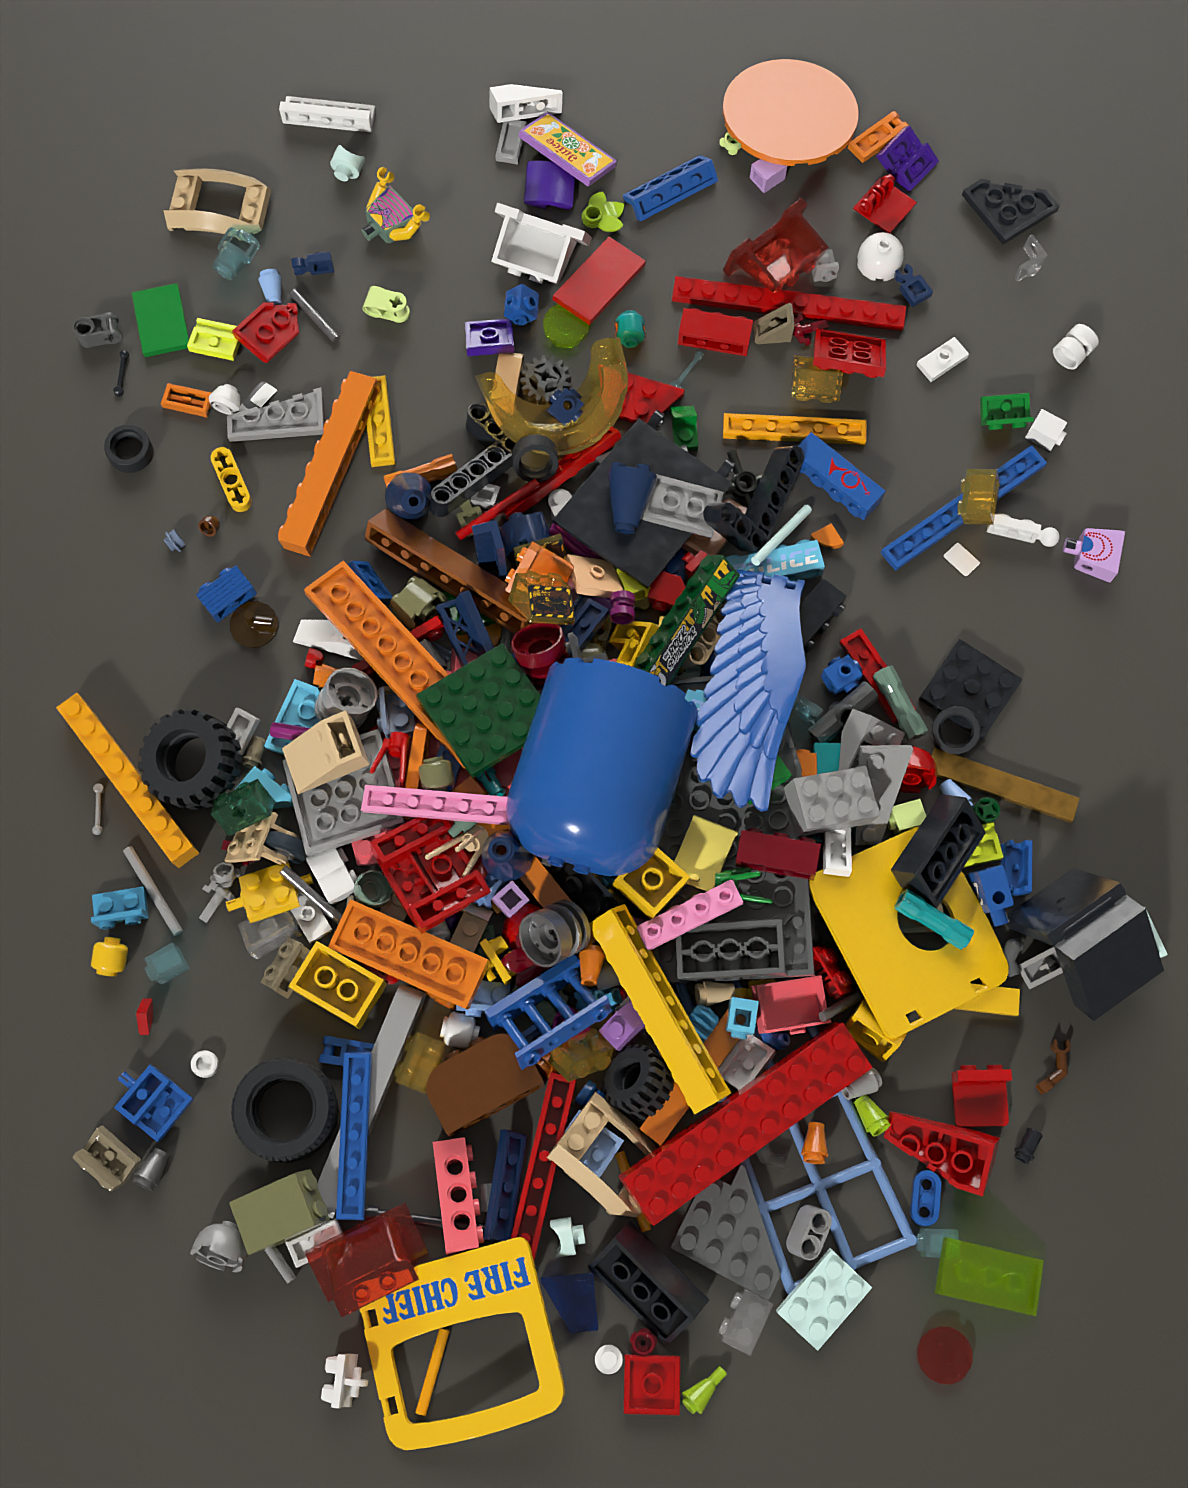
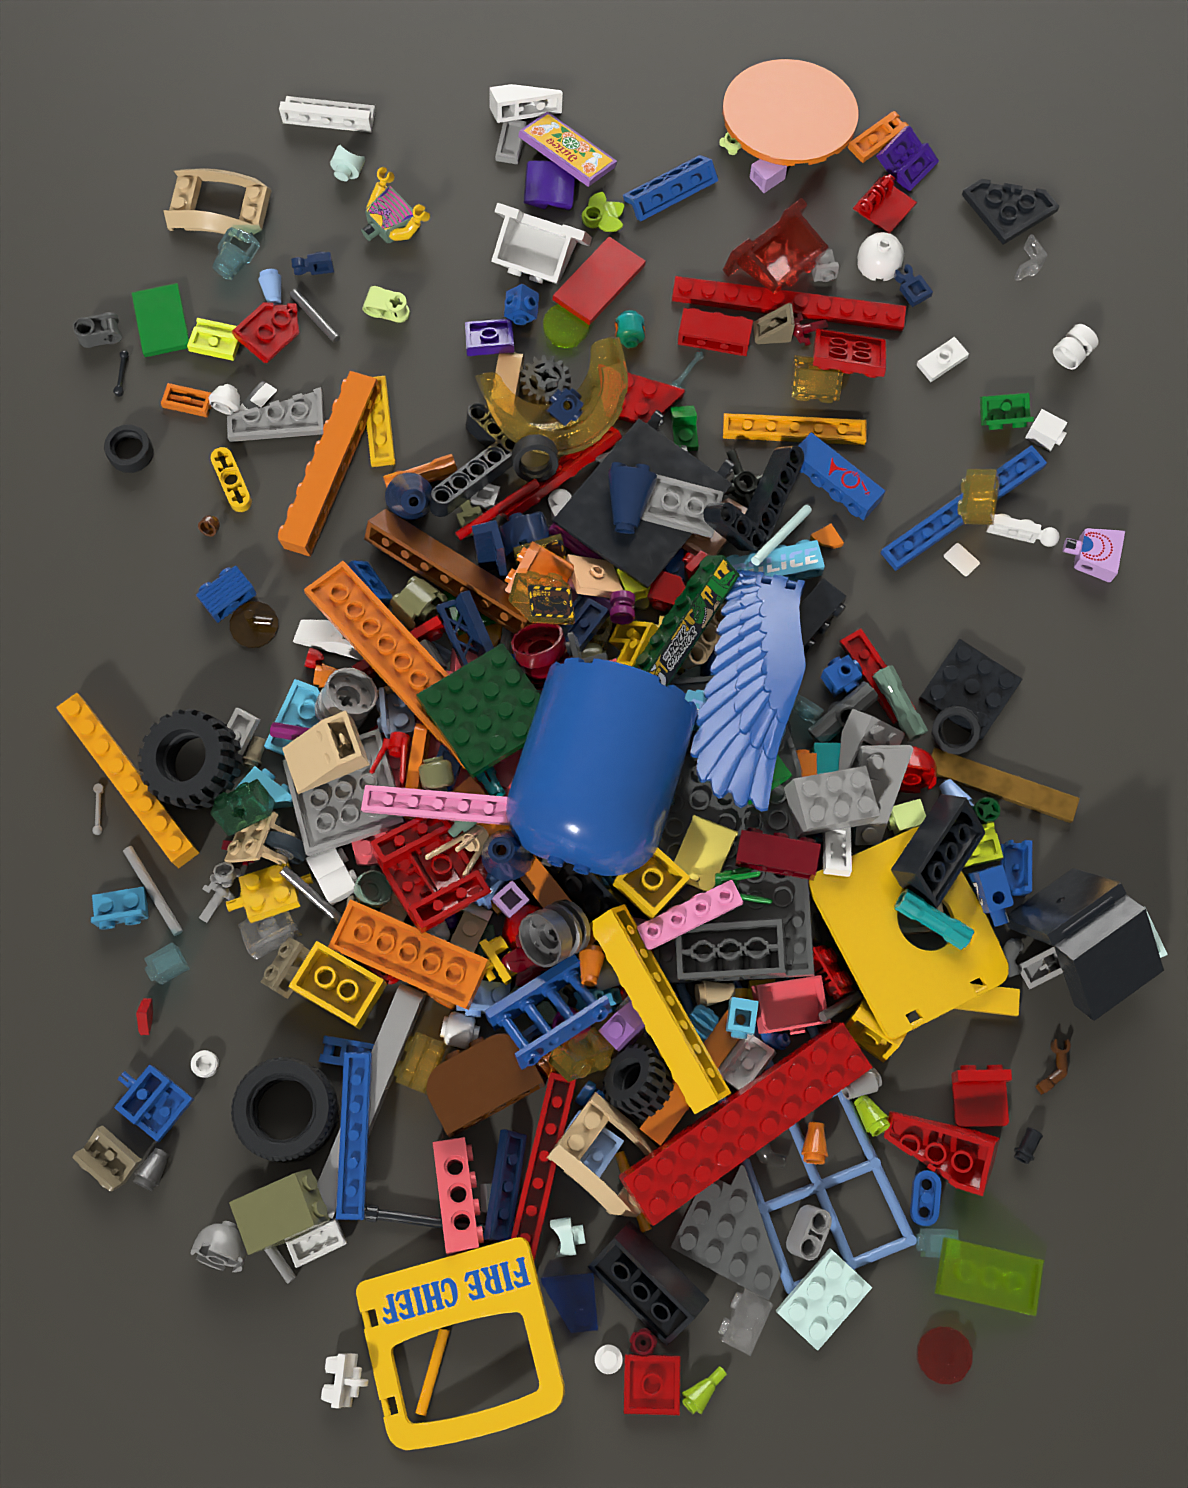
yellow head [91,937,128,976] -> none
sand blue plate [164,529,186,552] -> none
white plate [291,891,333,944] -> none
clear red windscreen [305,1202,428,1318] -> none

